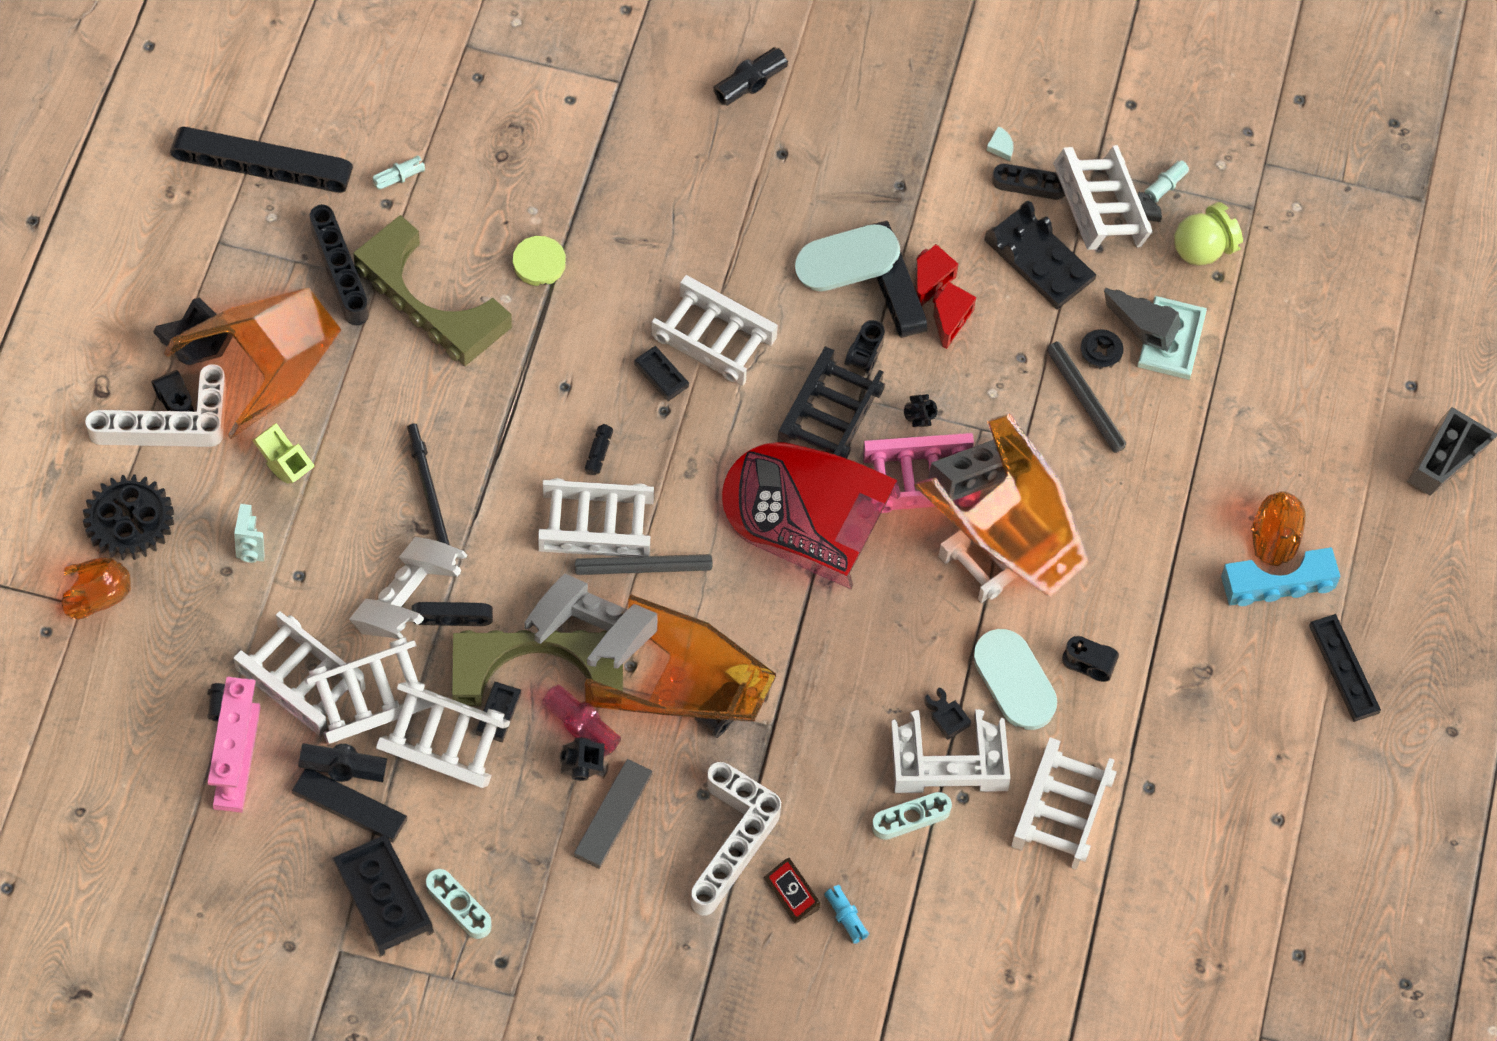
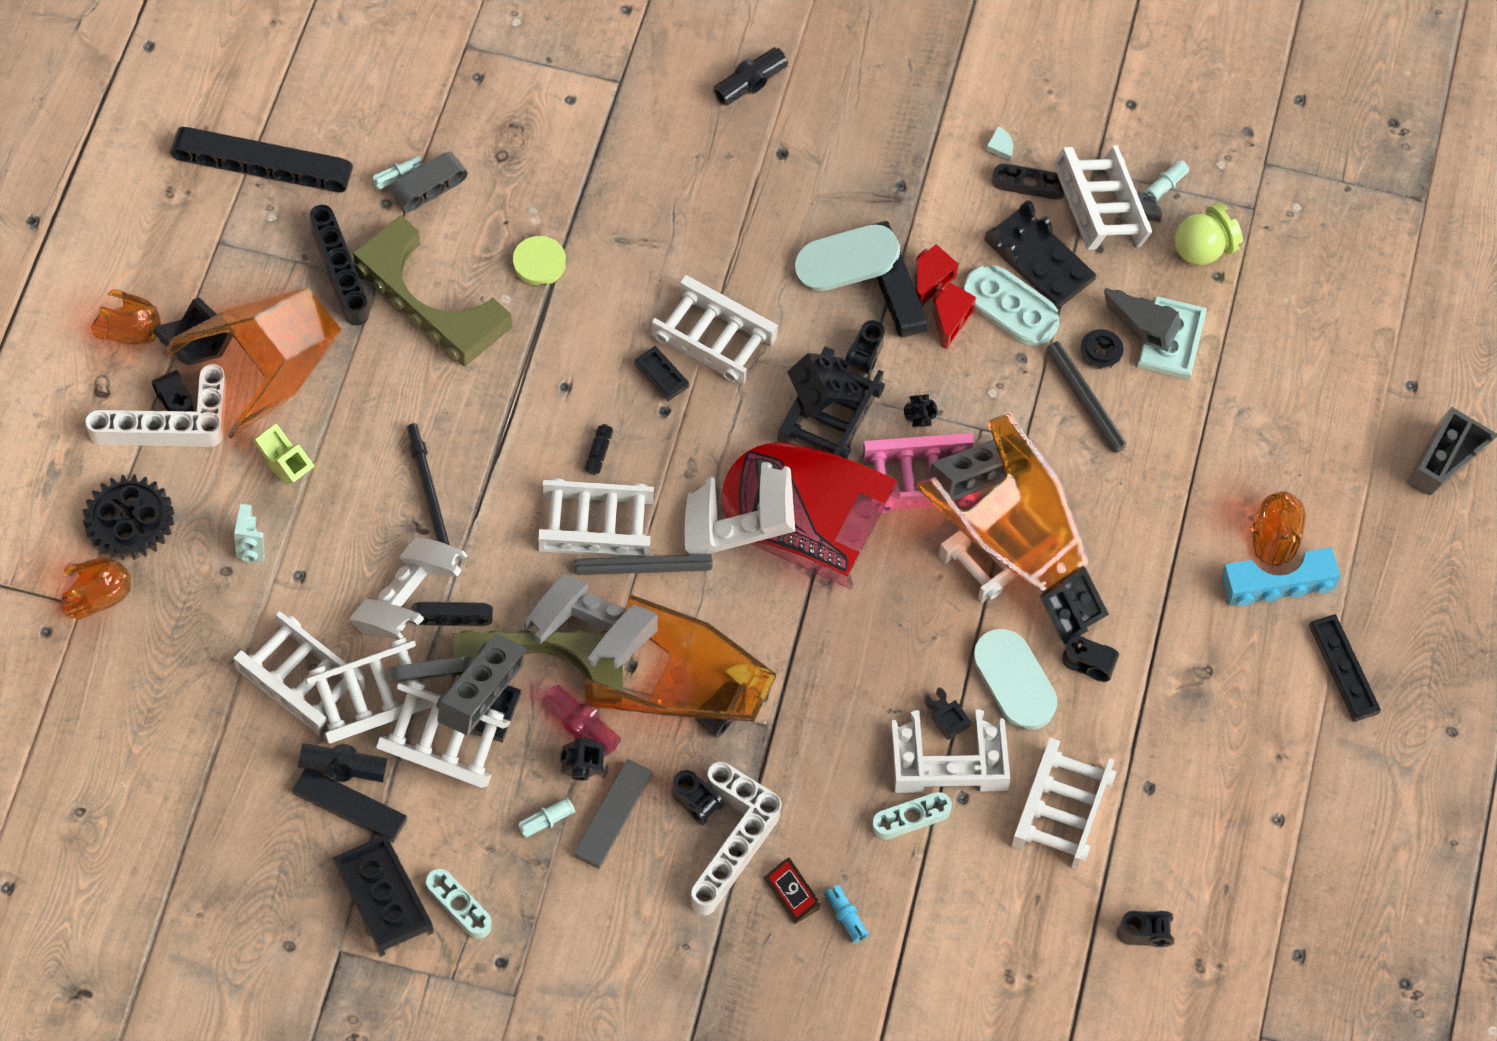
black pin [207,683,225,721] -> none
bright pink fence [208,677,260,813] -> none
none -> clear orange hair [91,289,161,346]
none -> dark grey beam [389,151,468,212]
none -> dark grey beam [389,657,471,682]
none -> dark grey brick [436,634,526,736]
none -> light aqua axle [518,797,575,838]
none -> black piece [672,770,725,825]
none -> white wedge [684,462,795,555]
none -> black bracket [787,353,863,417]
none -> light aqua tile [964,265,1059,345]
none -> black slope [1039,565,1109,644]
none -> black piece [1117,911,1174,947]

